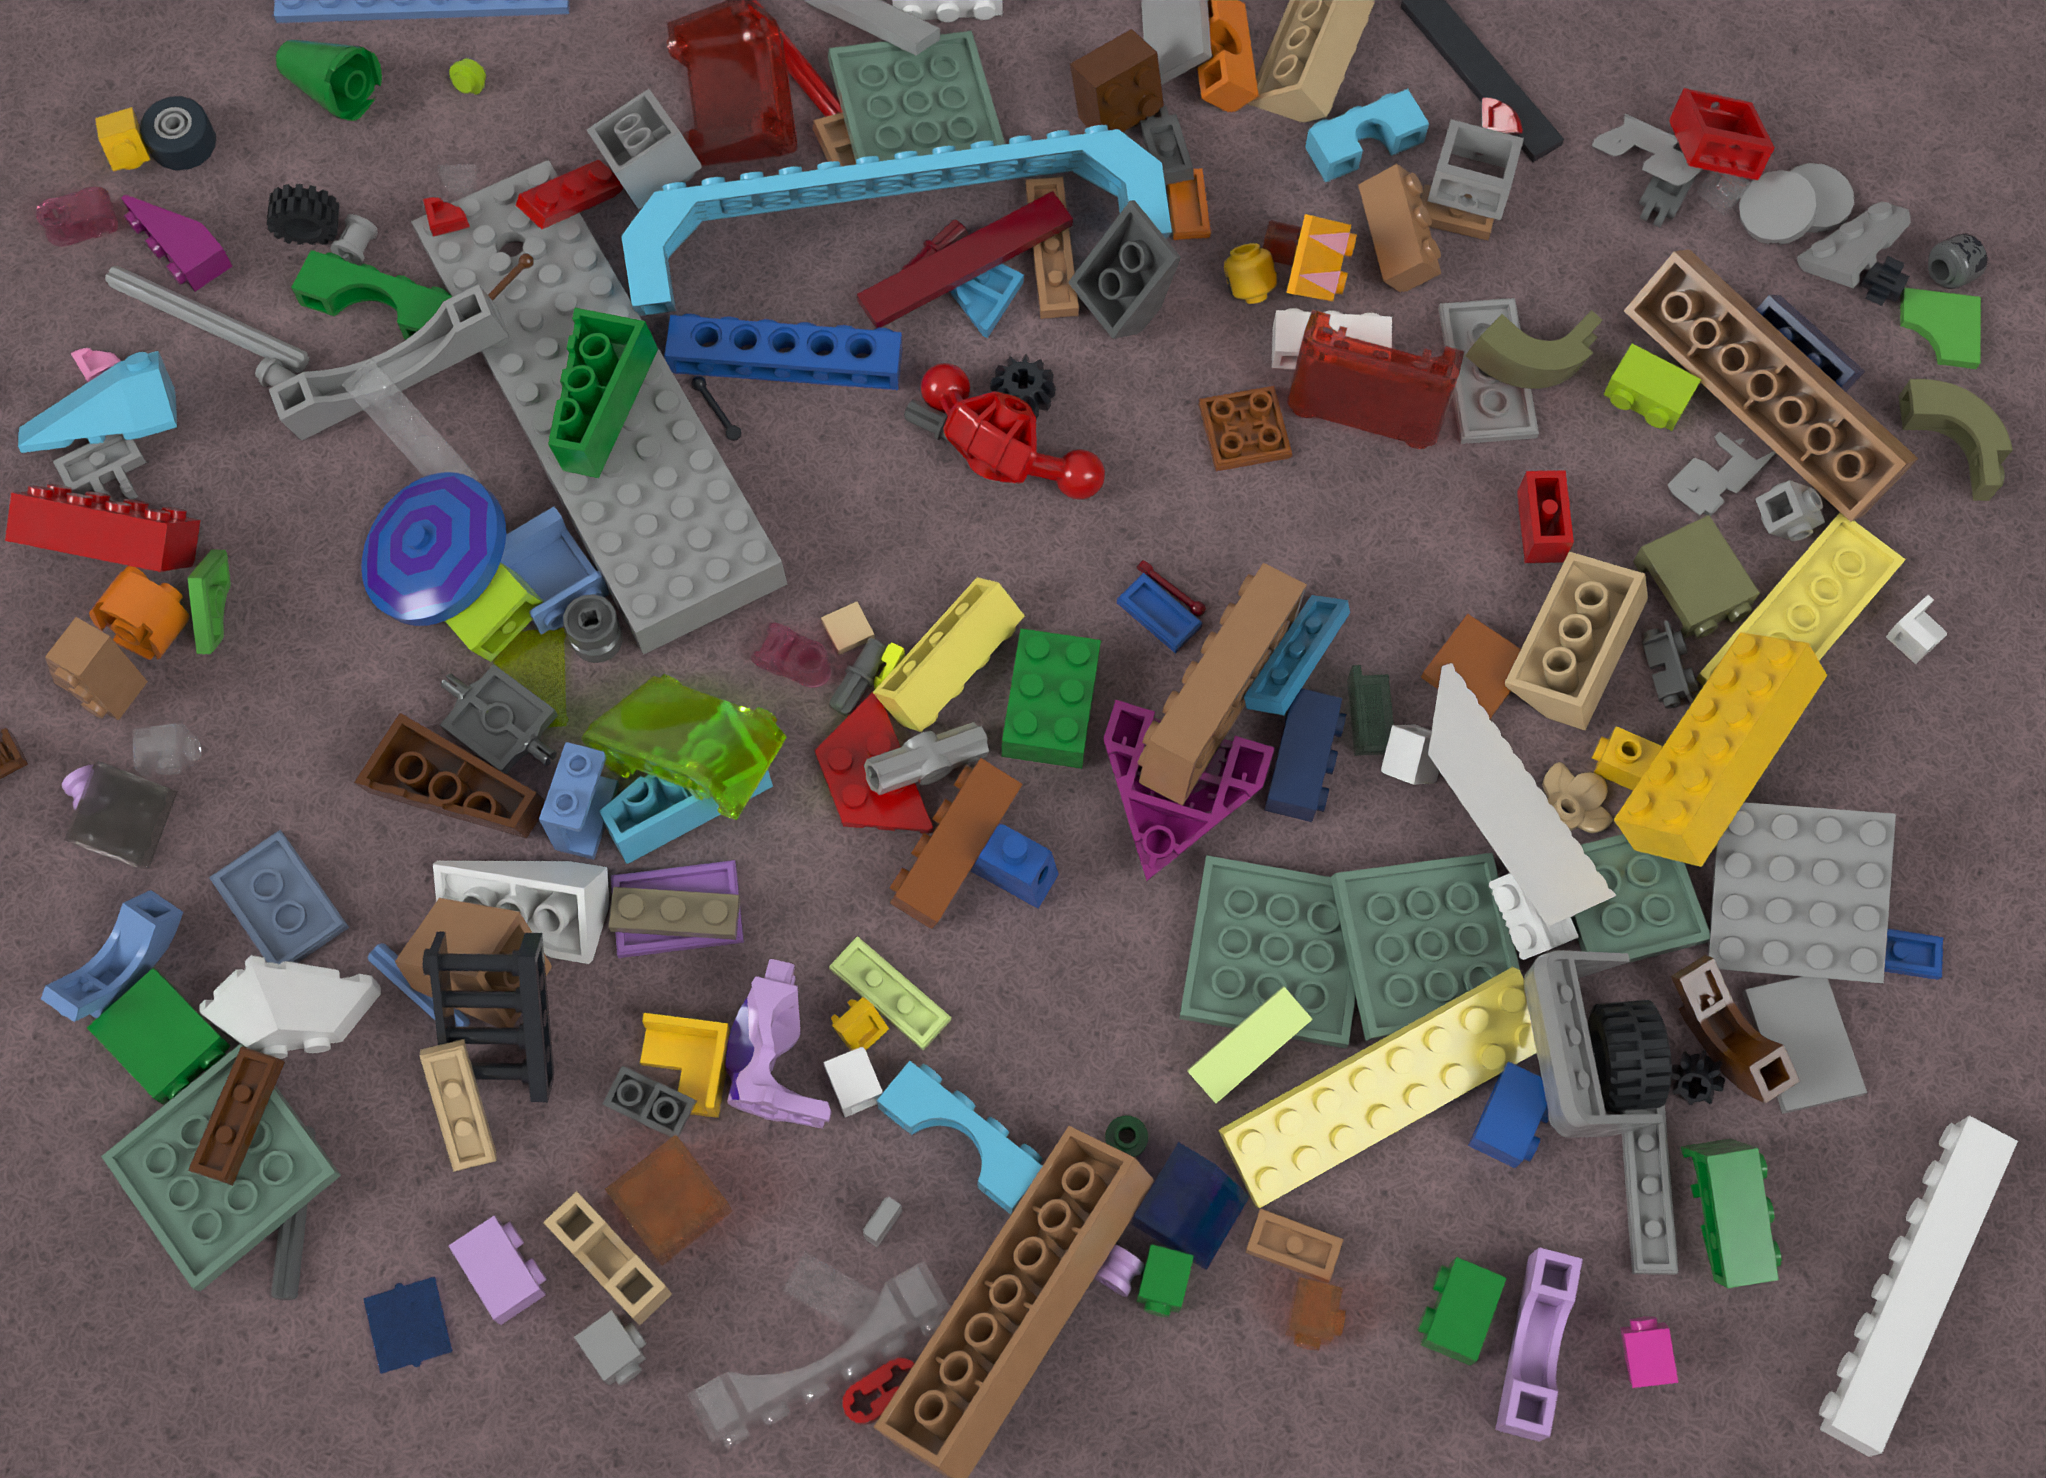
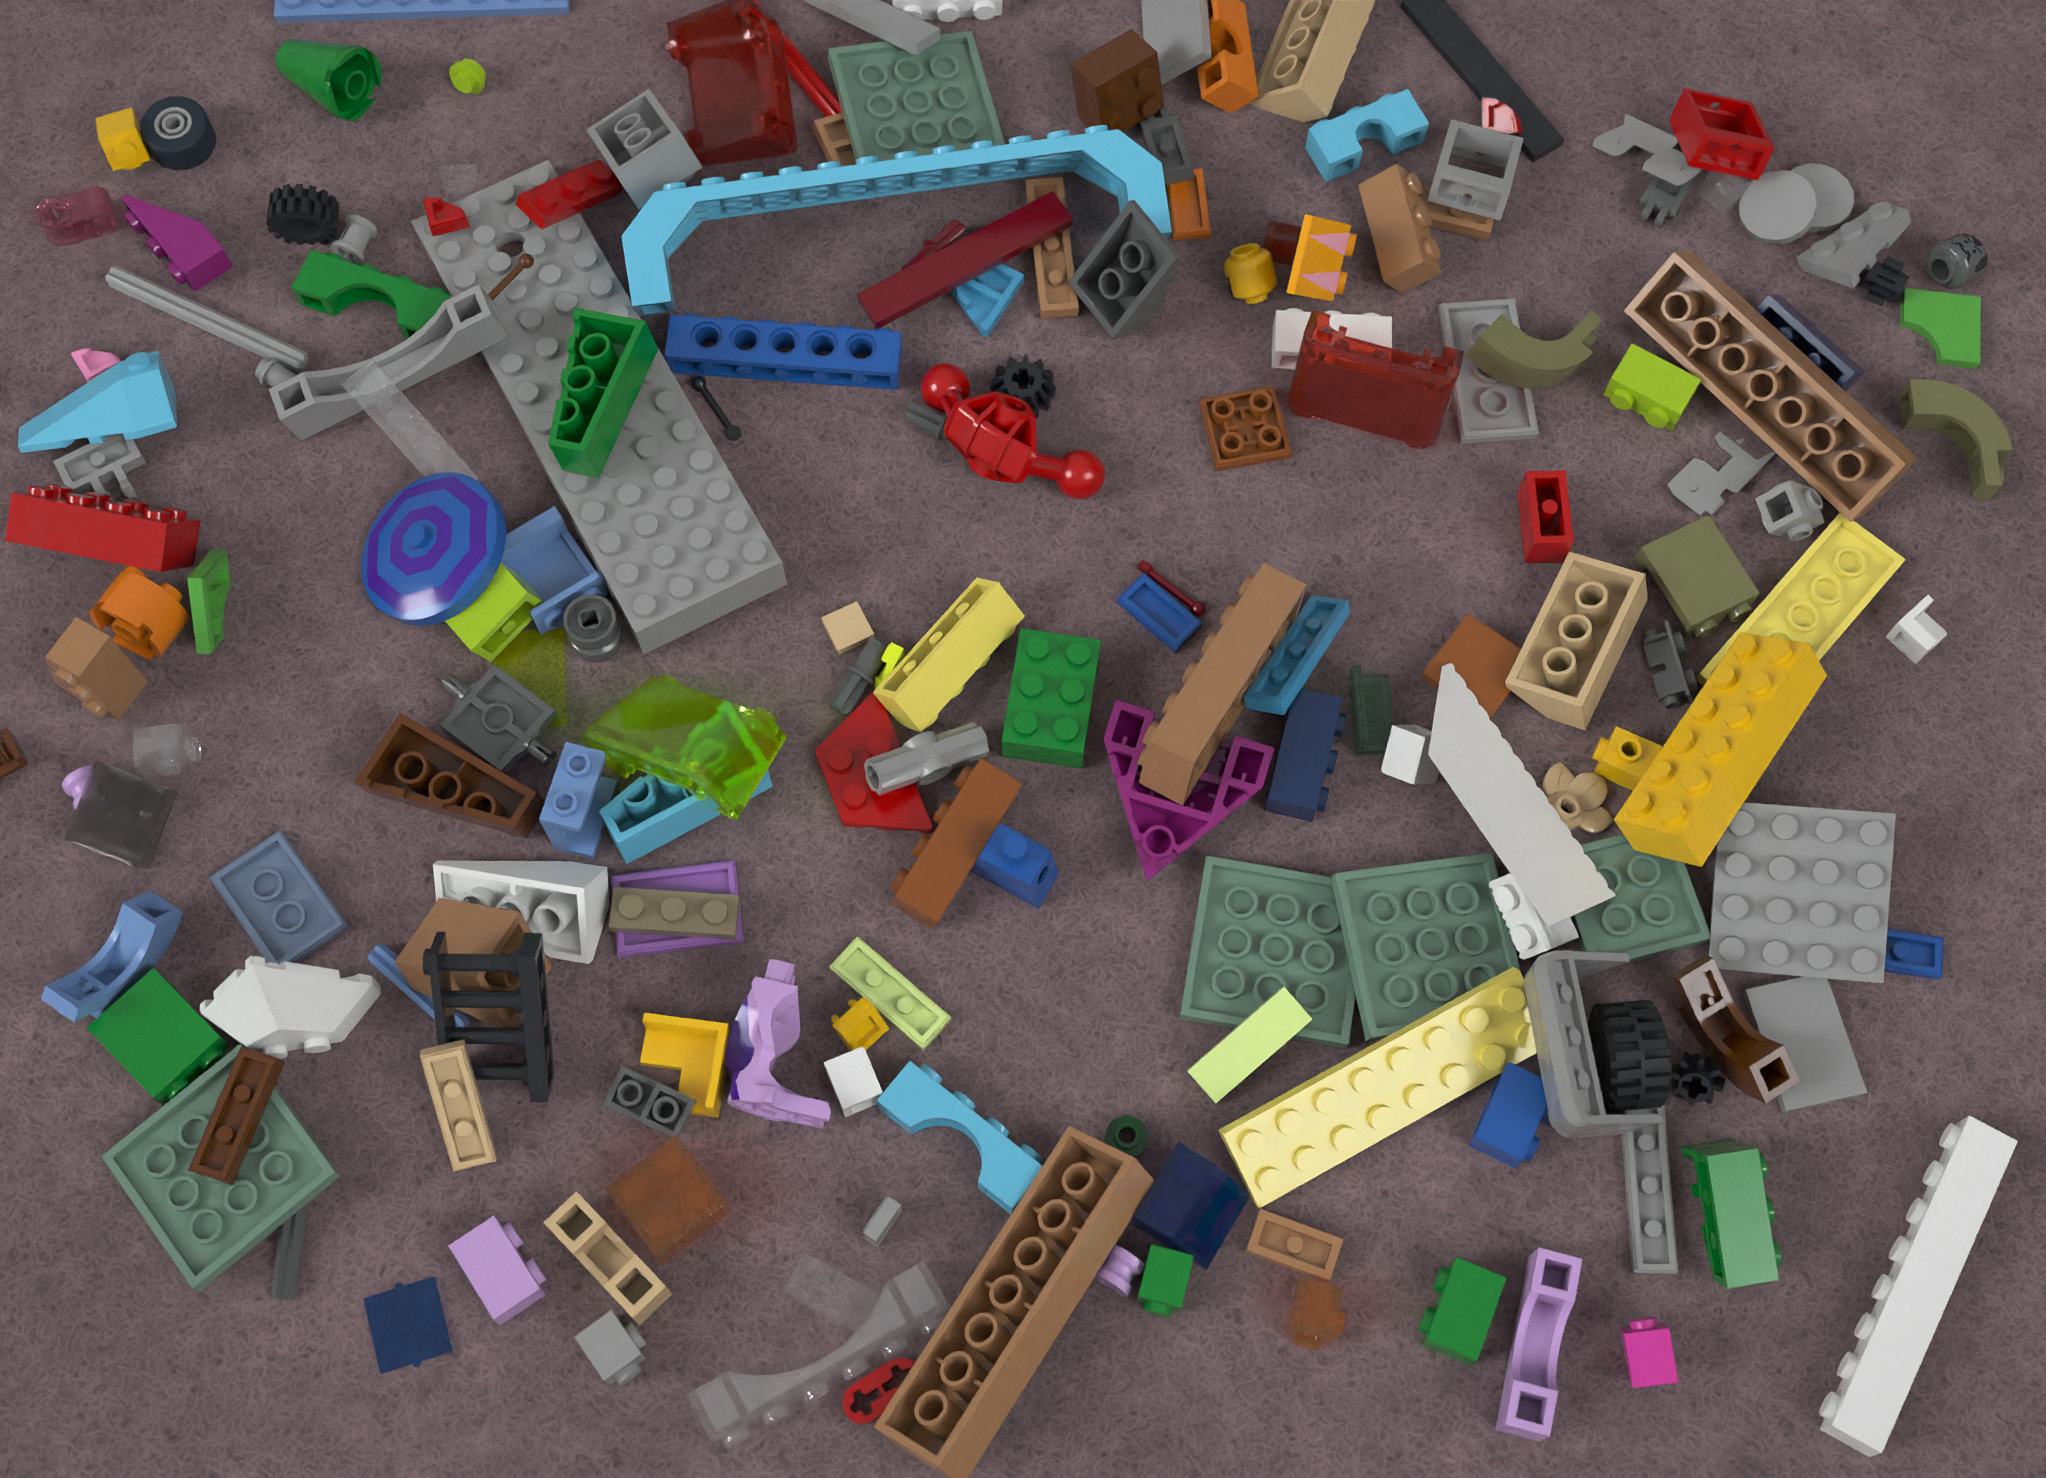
clear pink piece [751,622,832,688] -> none

